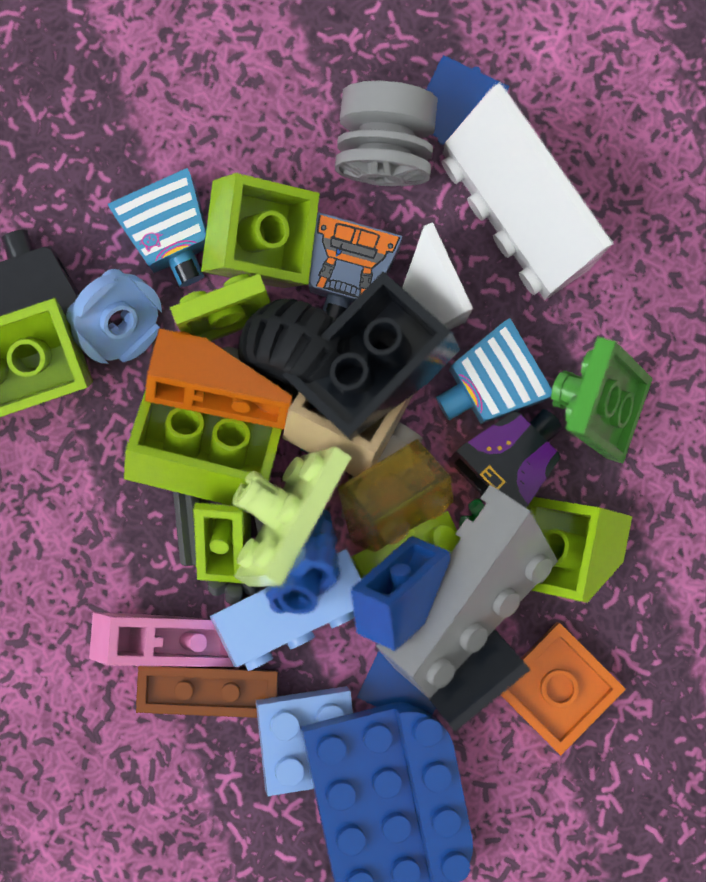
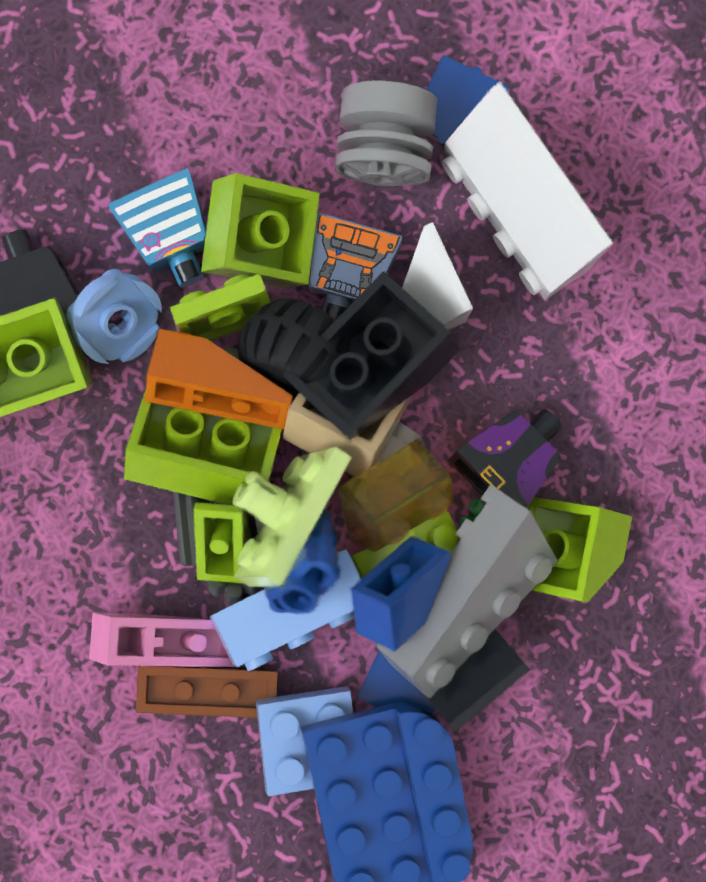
dark azure torso [435,318,552,424] -> none
orange plate [501,622,626,756] -> none
bright green plate [551,337,653,464] -> none

